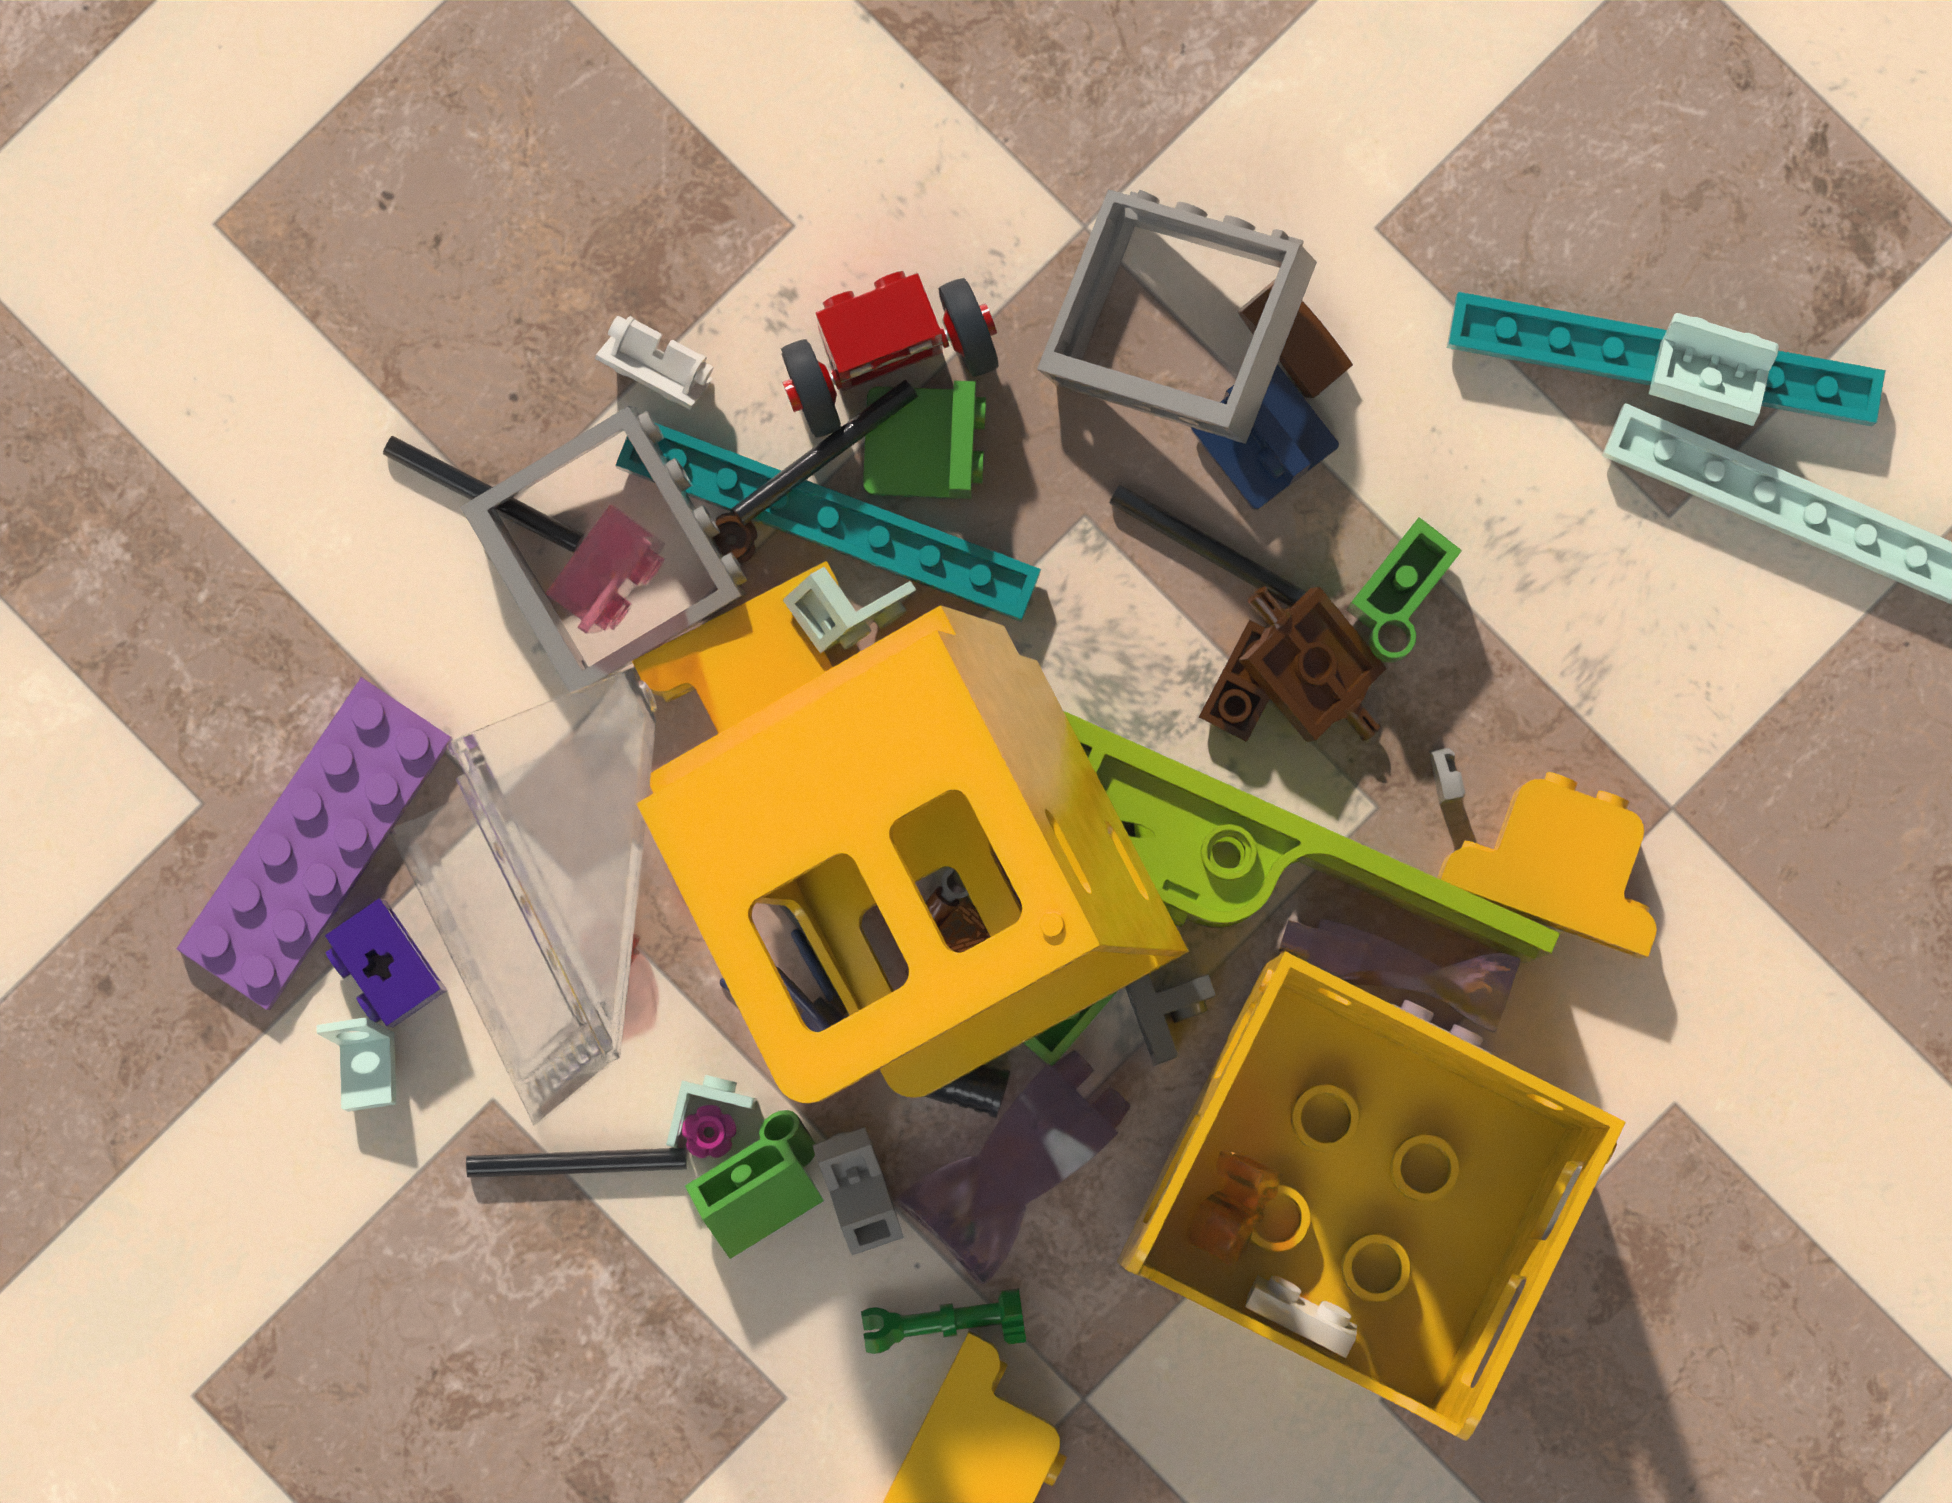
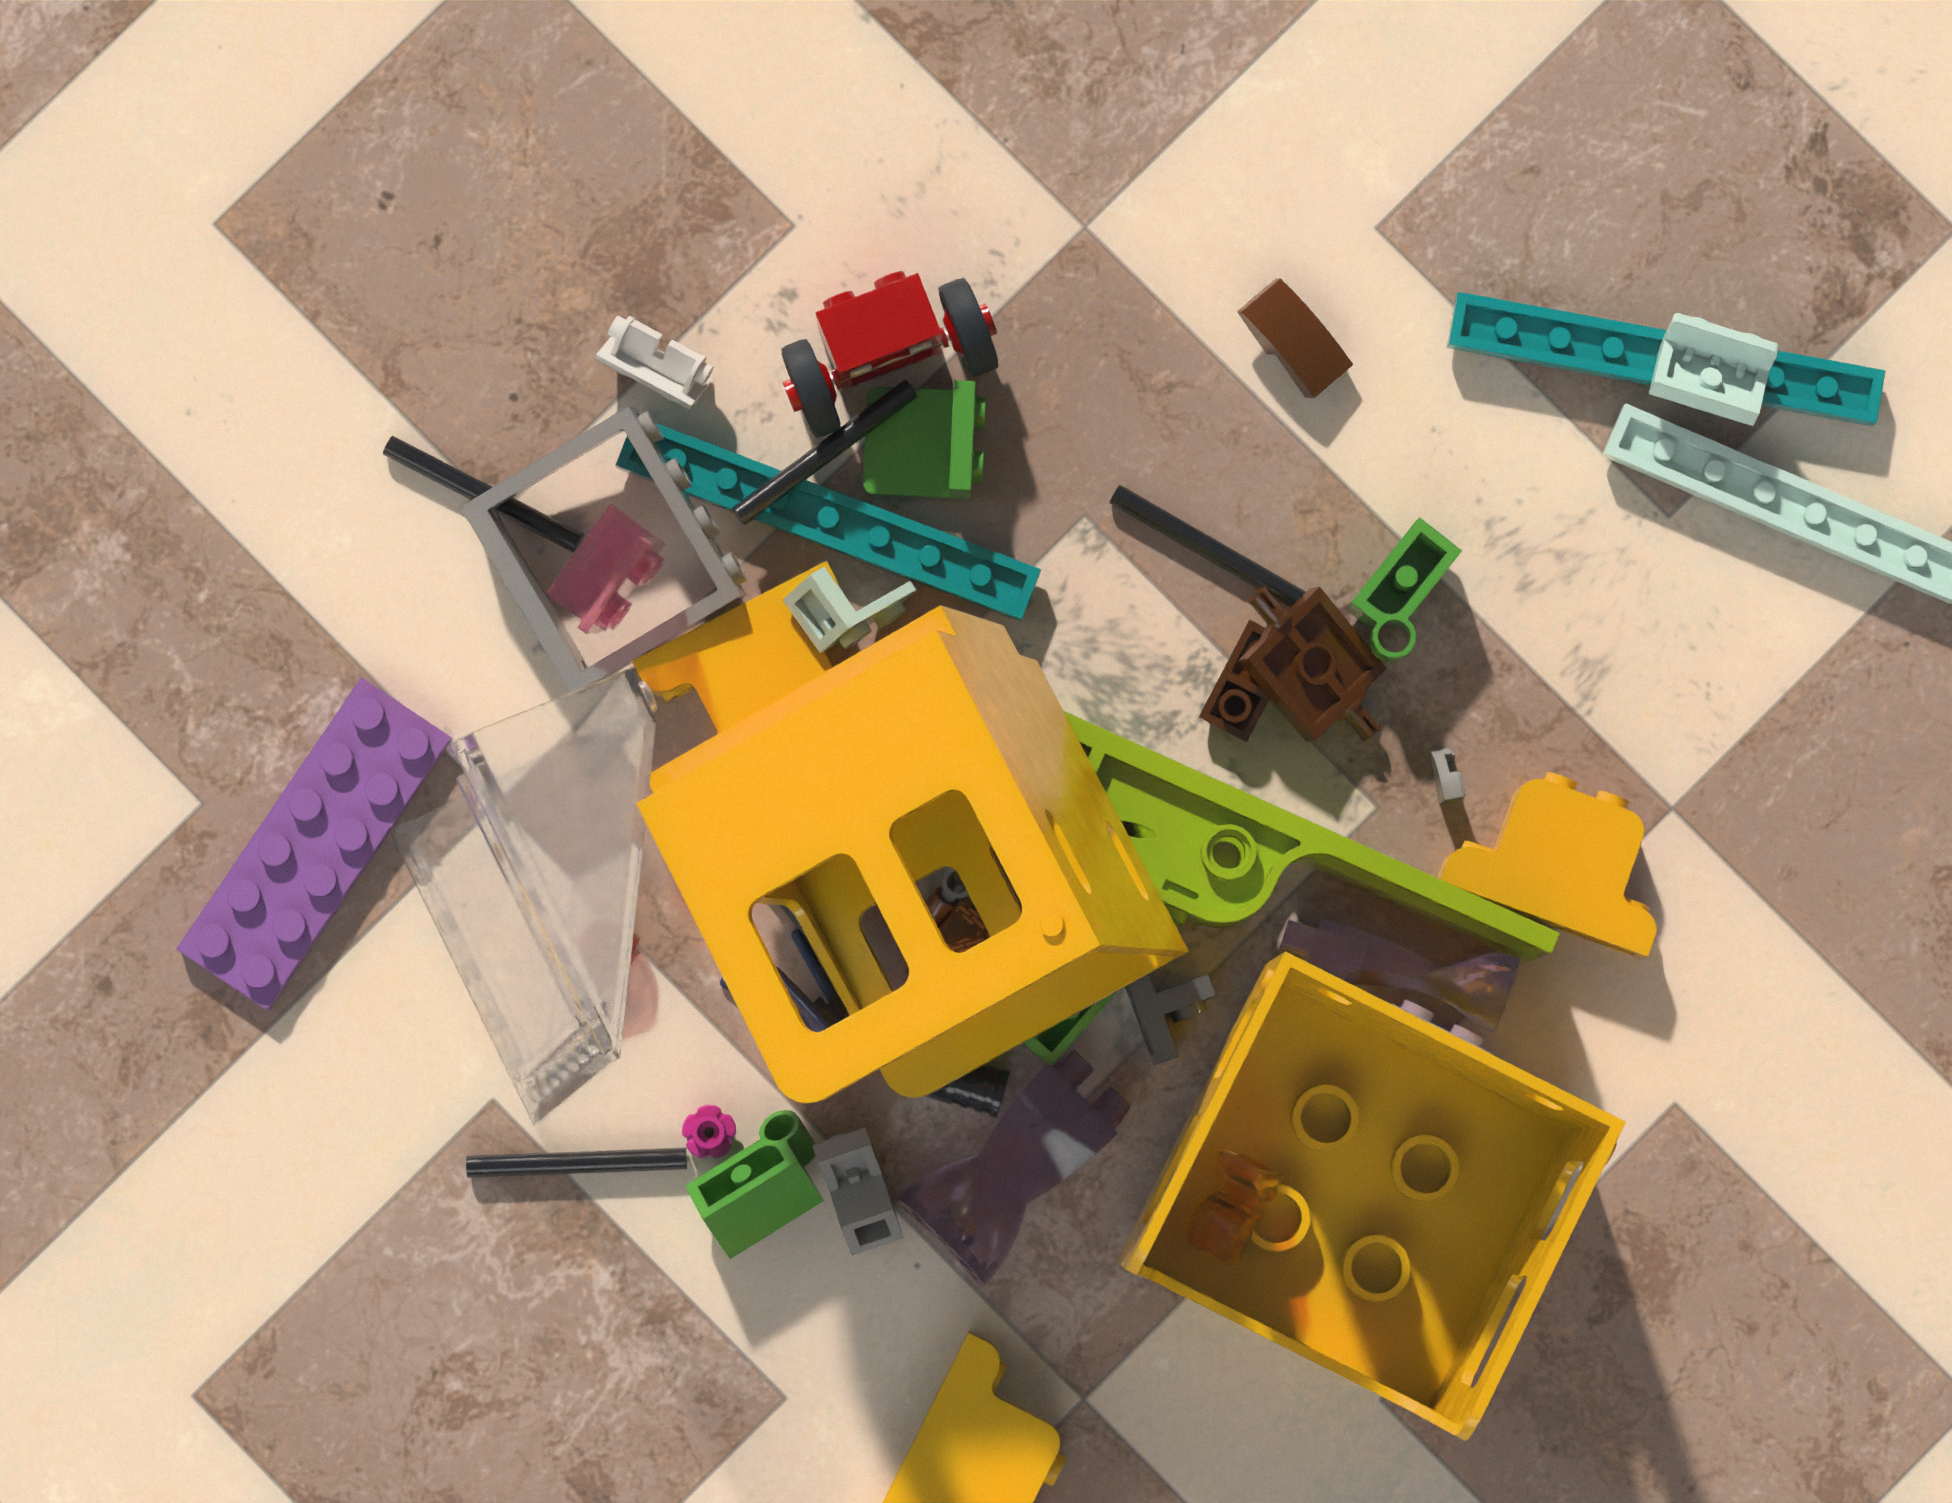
light aqua bracket [316,1018,396,1112] -> none
dark purple brick [325,898,448,1028] -> none
light aqua bracket [666,1075,757,1147] -> none
reddish brown plate [713,512,758,564] -> none
green piece [861,1288,1026,1354] -> none
light grey window [1037,189,1317,444] -> none
dark blue bracket [1191,364,1339,510] -> none
white plate [1245,1275,1357,1358] -> none

